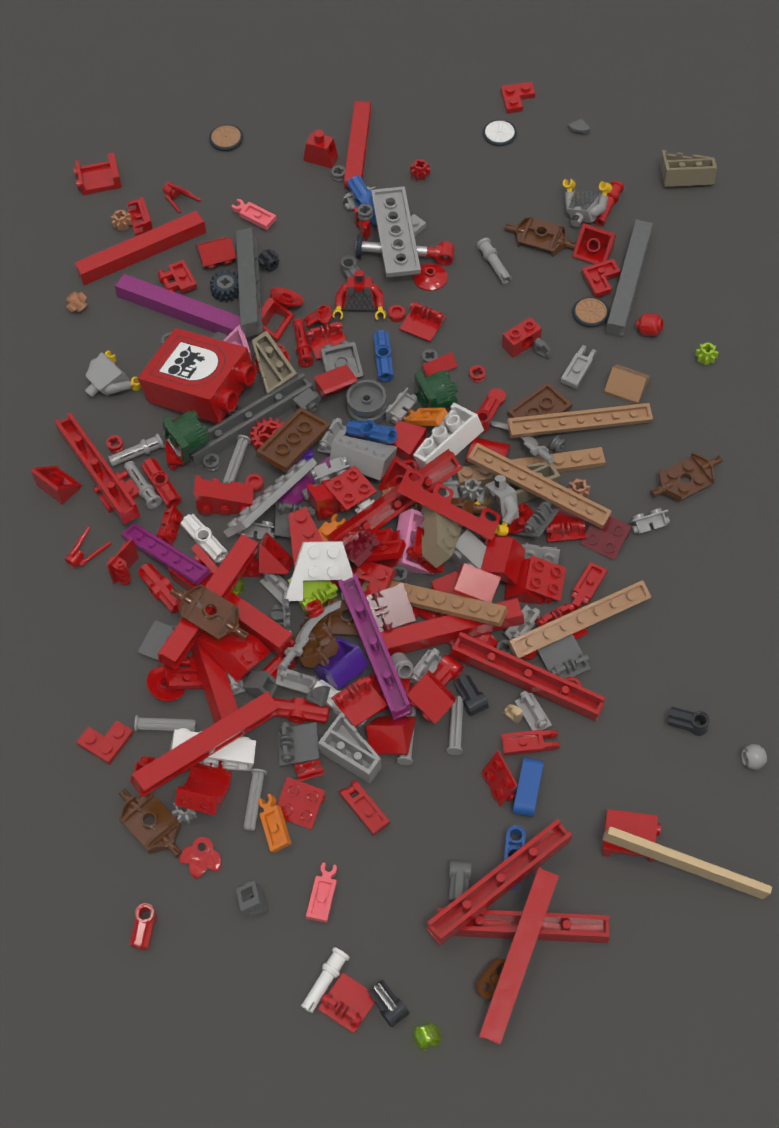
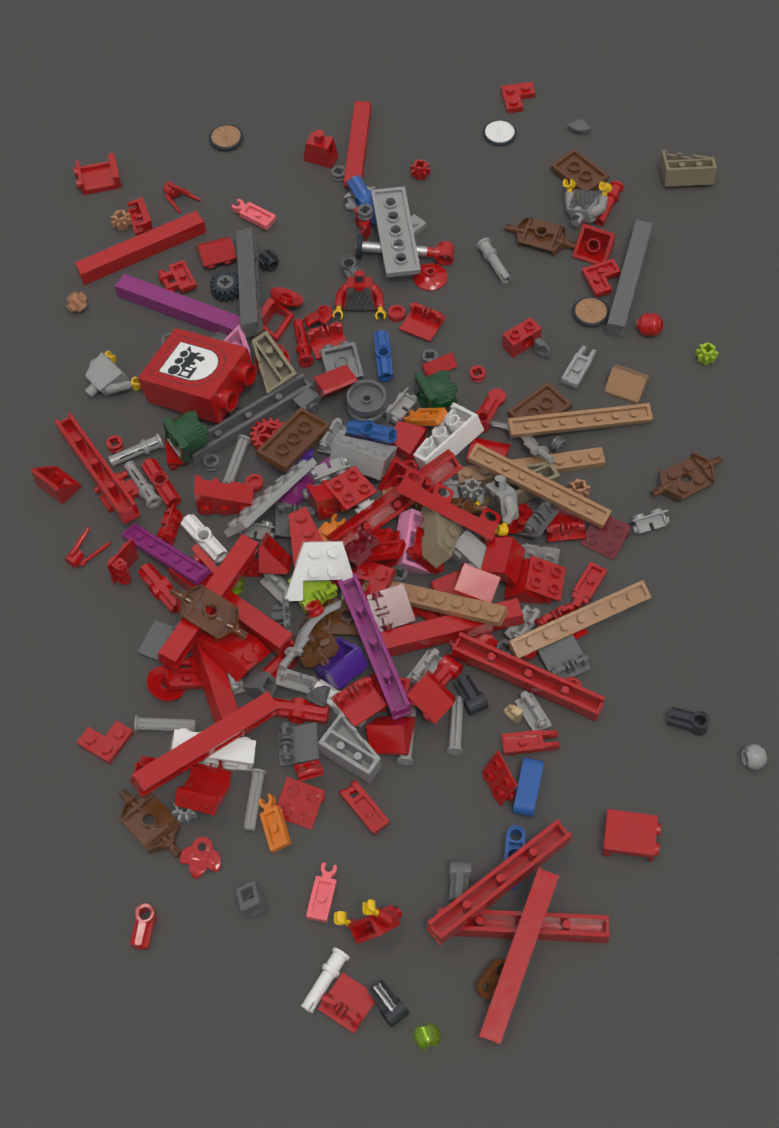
light grey brick [391,652,413,679] -> none
tan tile [602,827,772,899] -> none
none -> red torso [334,899,402,944]
none -> reddish brown plate [550,148,610,191]

